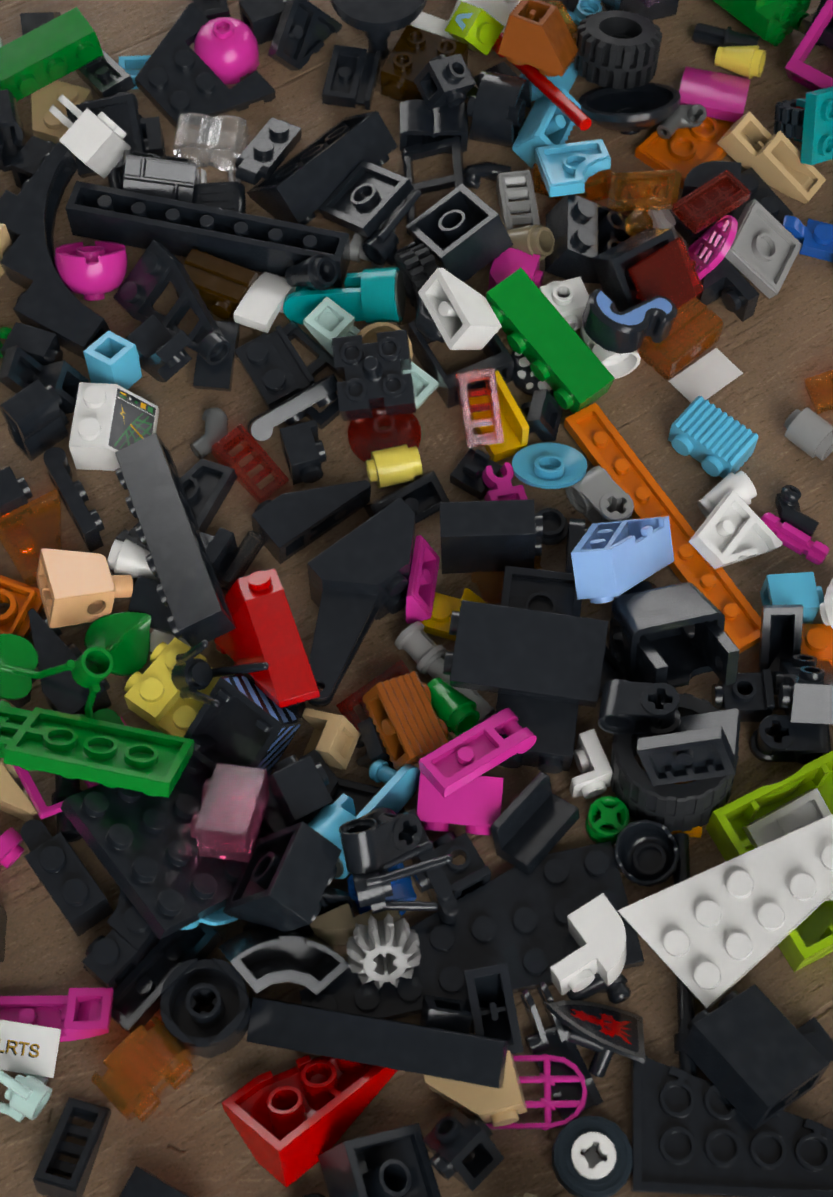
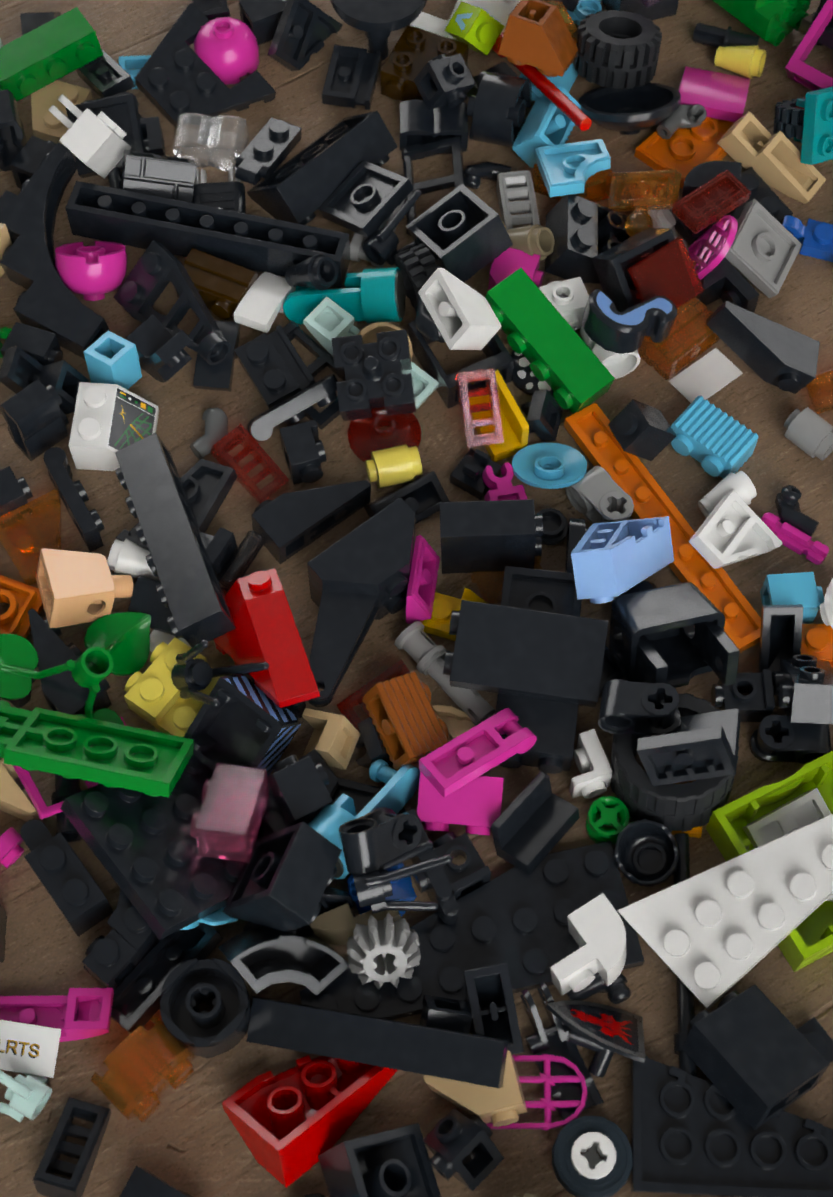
green cone [427,677,480,736] -> none
none -> black brick [608,399,676,461]
none -> black slope [706,301,820,394]

